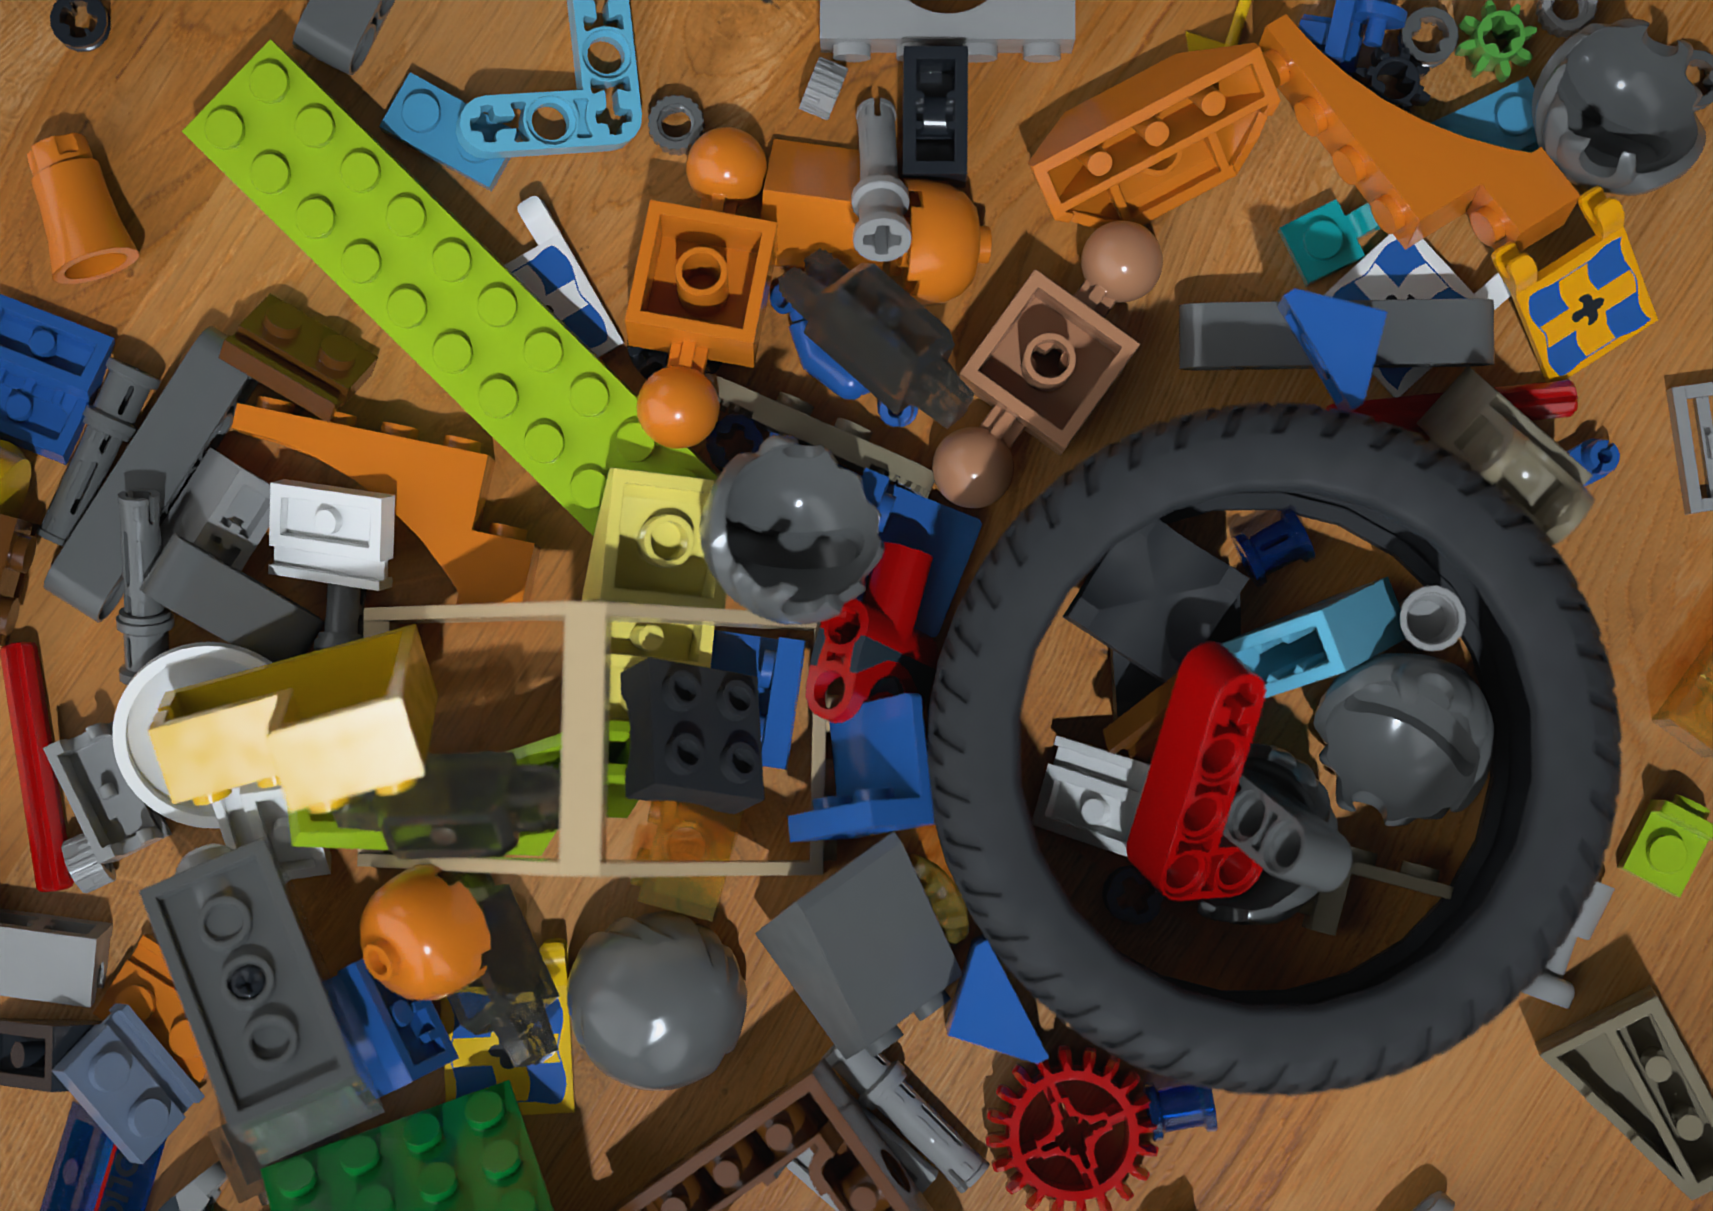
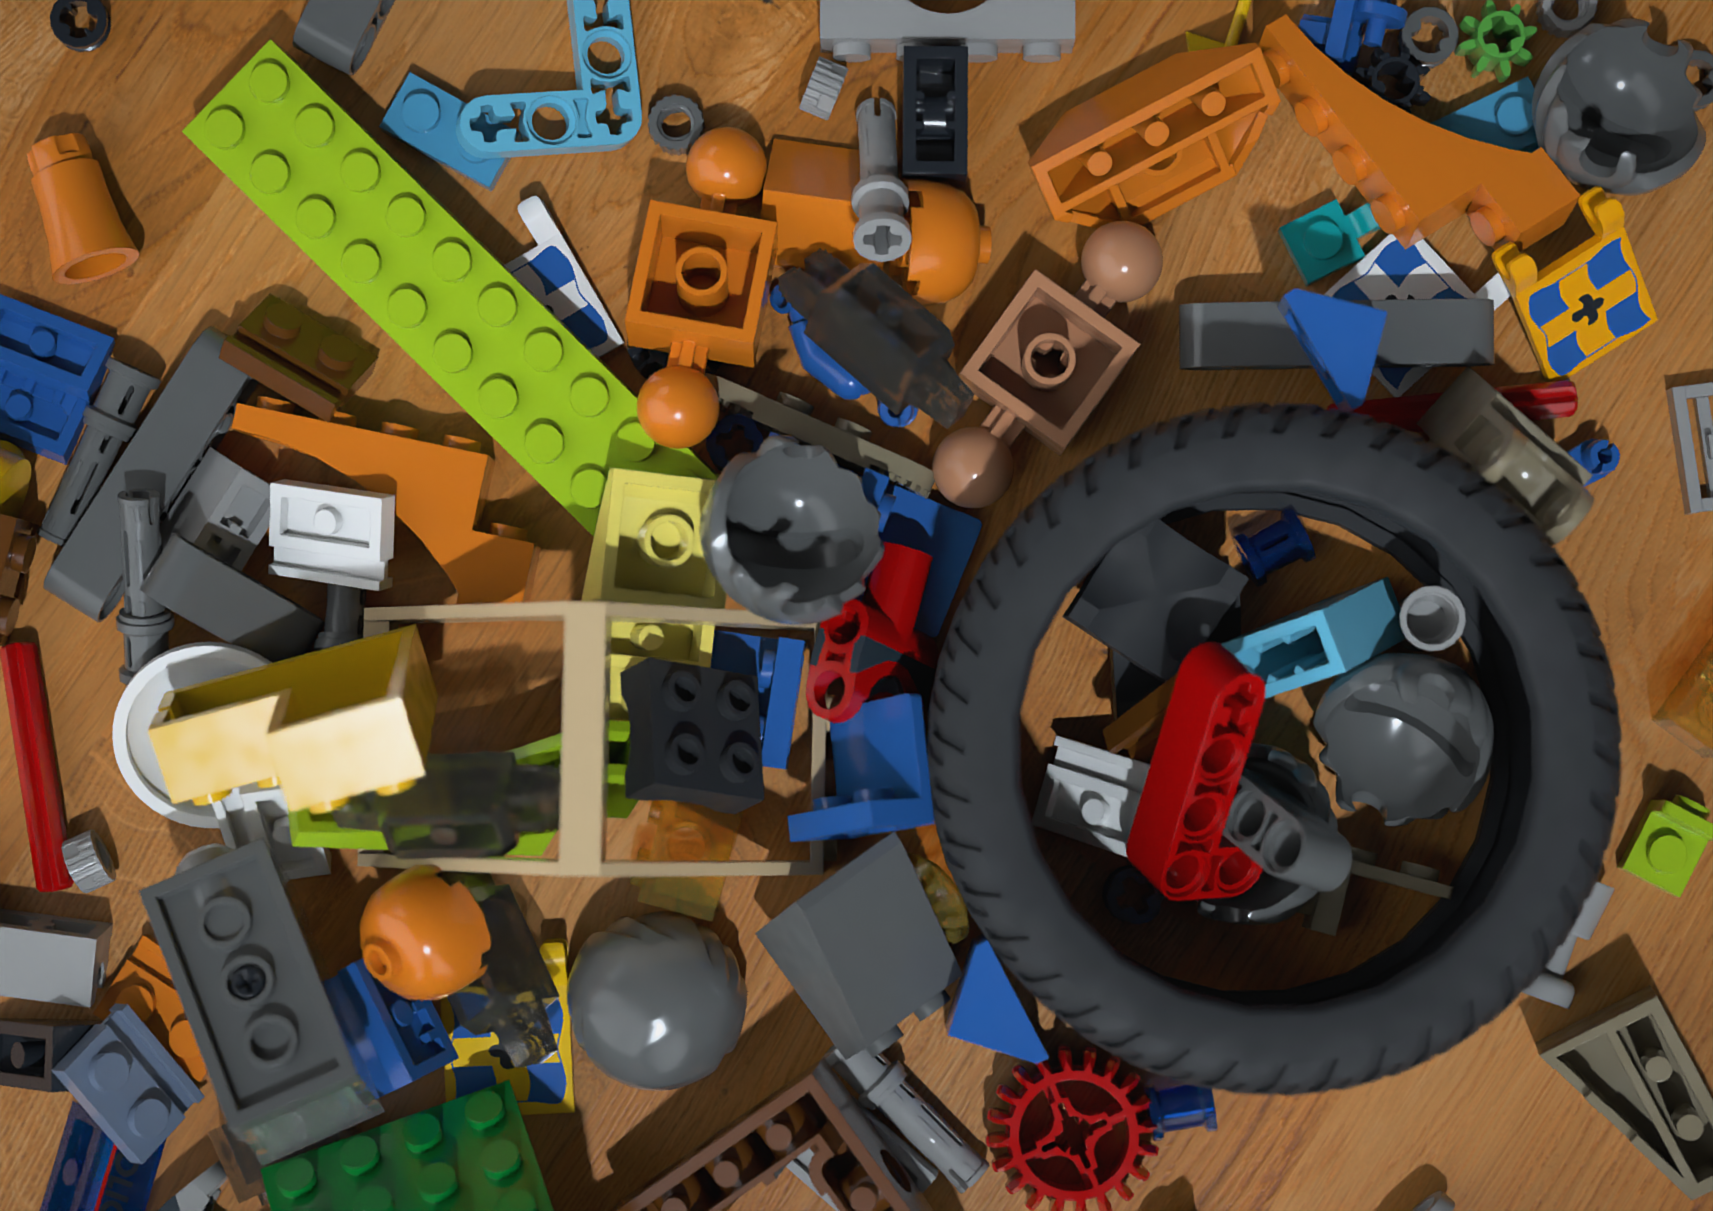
light grey hinge [43,721,172,864] -> none

